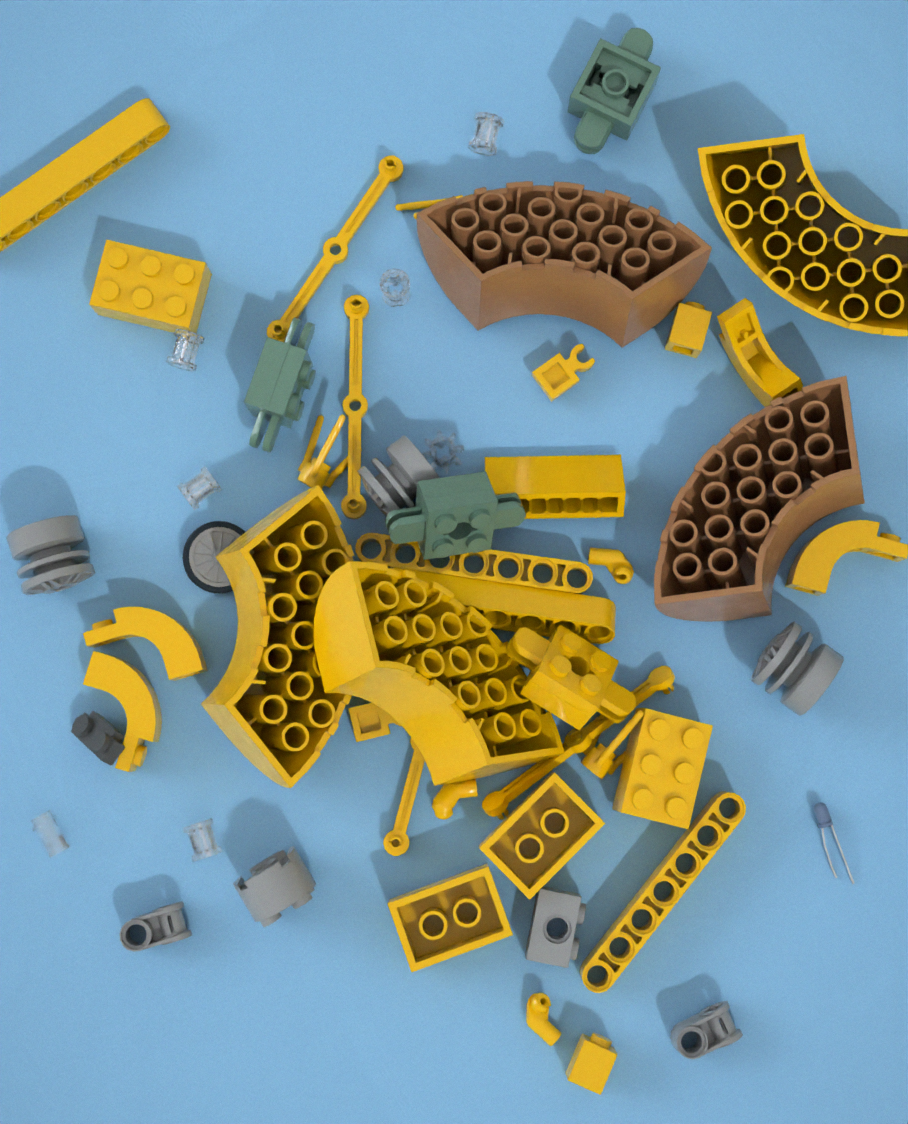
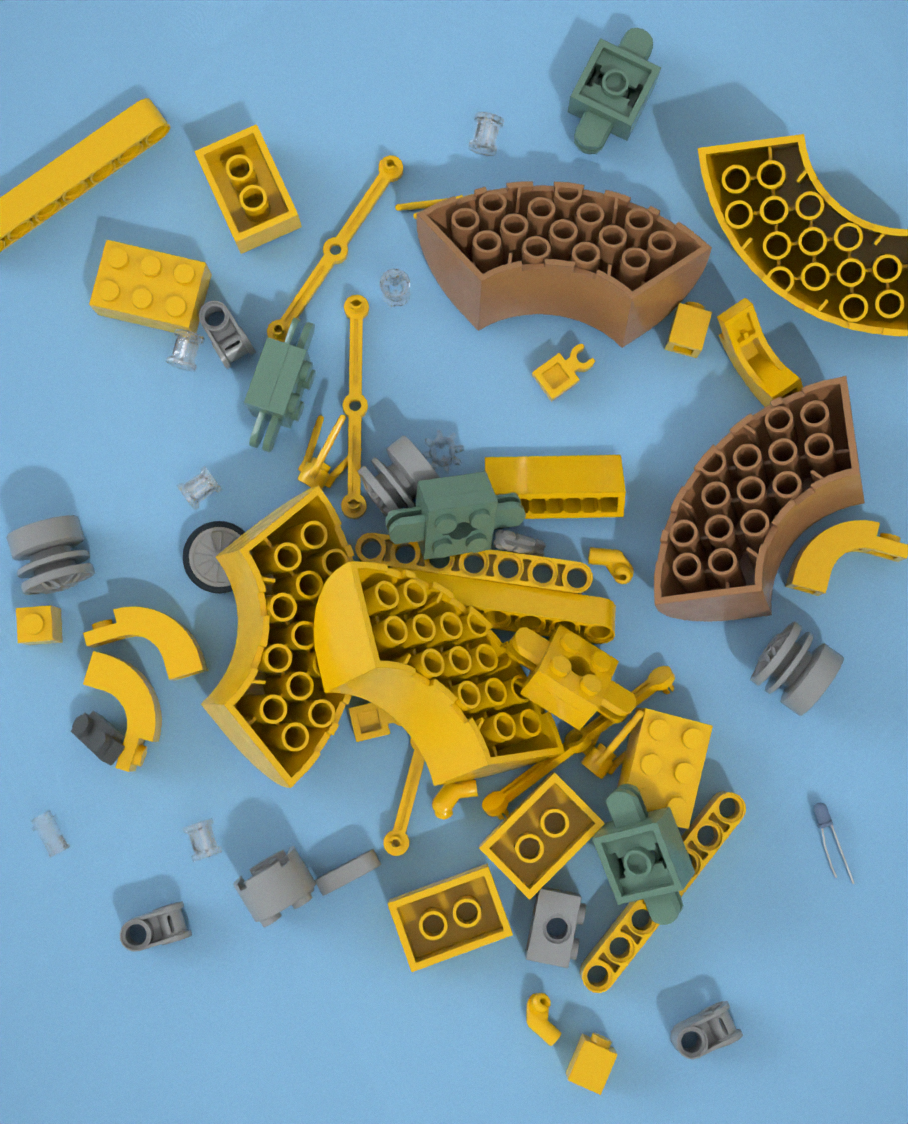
none -> yellow brick [16,605,63,645]
none -> yellow brick [194,124,302,254]
none -> light grey piece [199,301,256,369]
none -> light grey beam [315,849,382,896]
none -> light grey axle [493,530,546,557]
none -> sand green brick [592,784,695,925]

